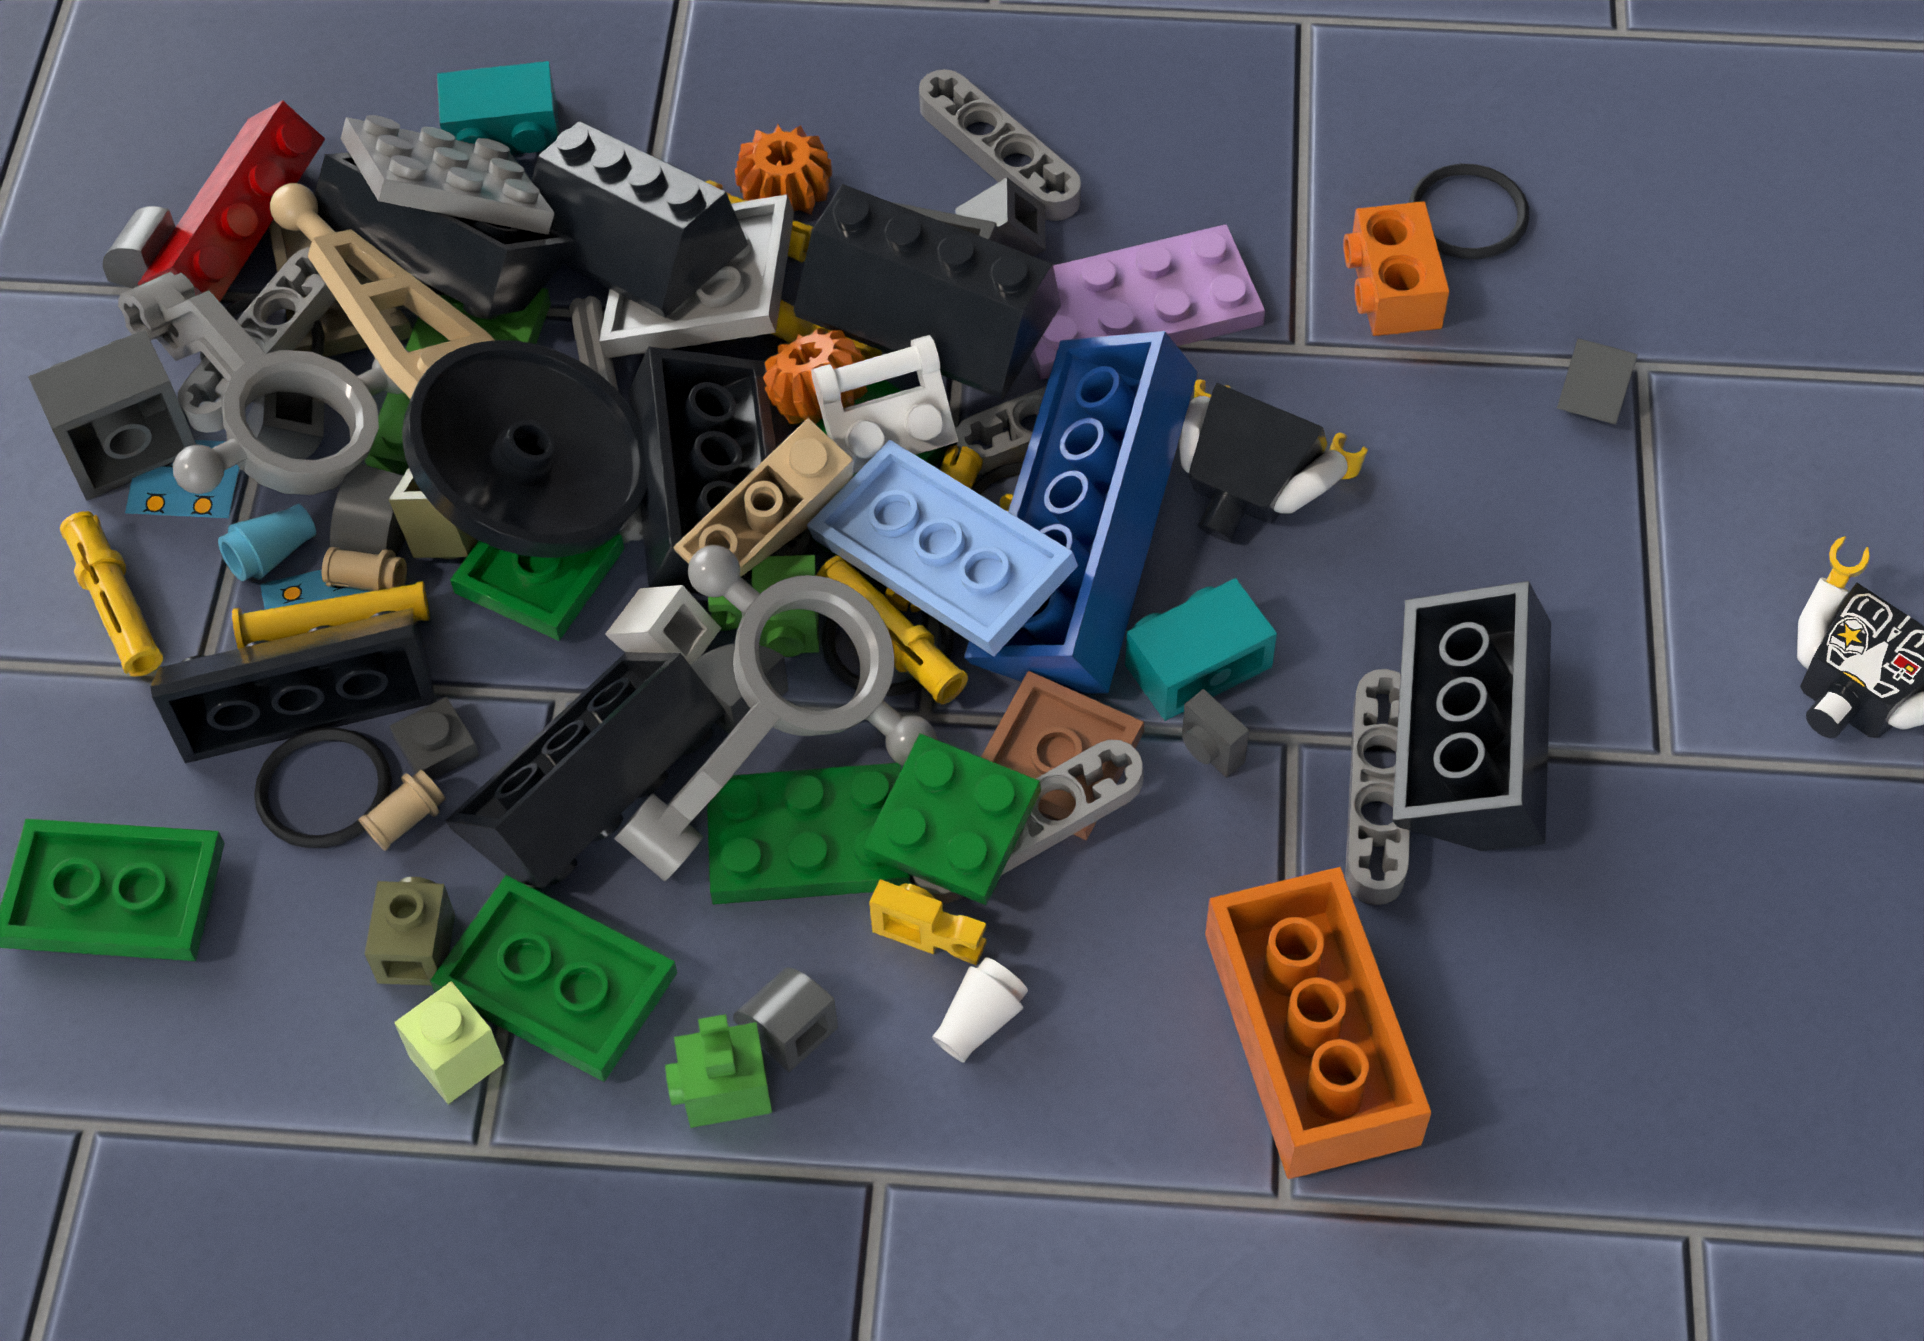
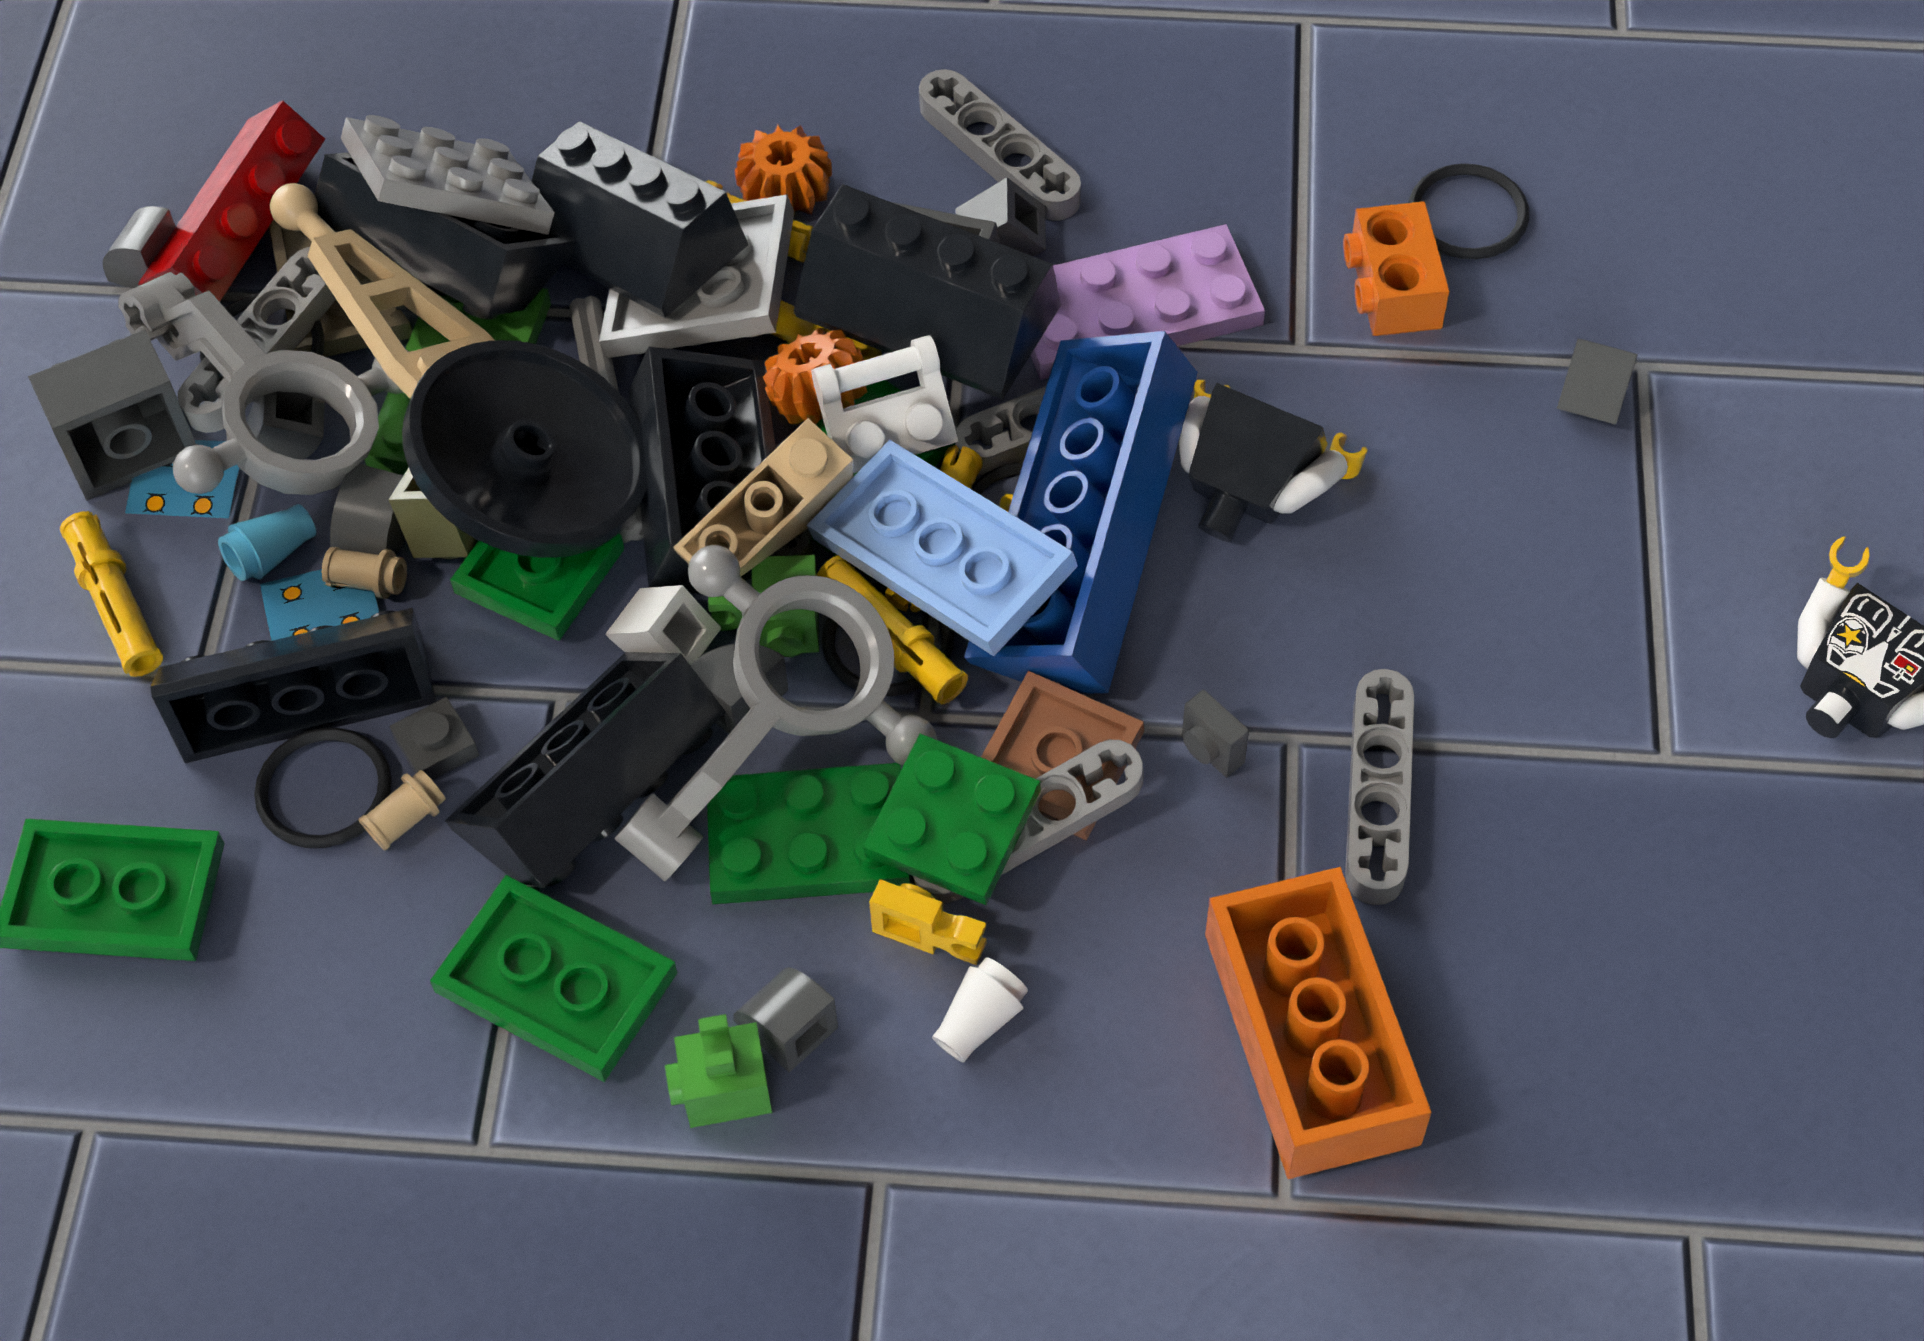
yellow pin [232,581,430,649] -> none
olive brick [364,877,455,986] -> none
yellowish green brick [394,981,504,1105] -> none
teal brick [437,61,559,154] -> none
teal brick [1125,578,1277,721] -> none
black slope [1392,581,1551,851] -> none

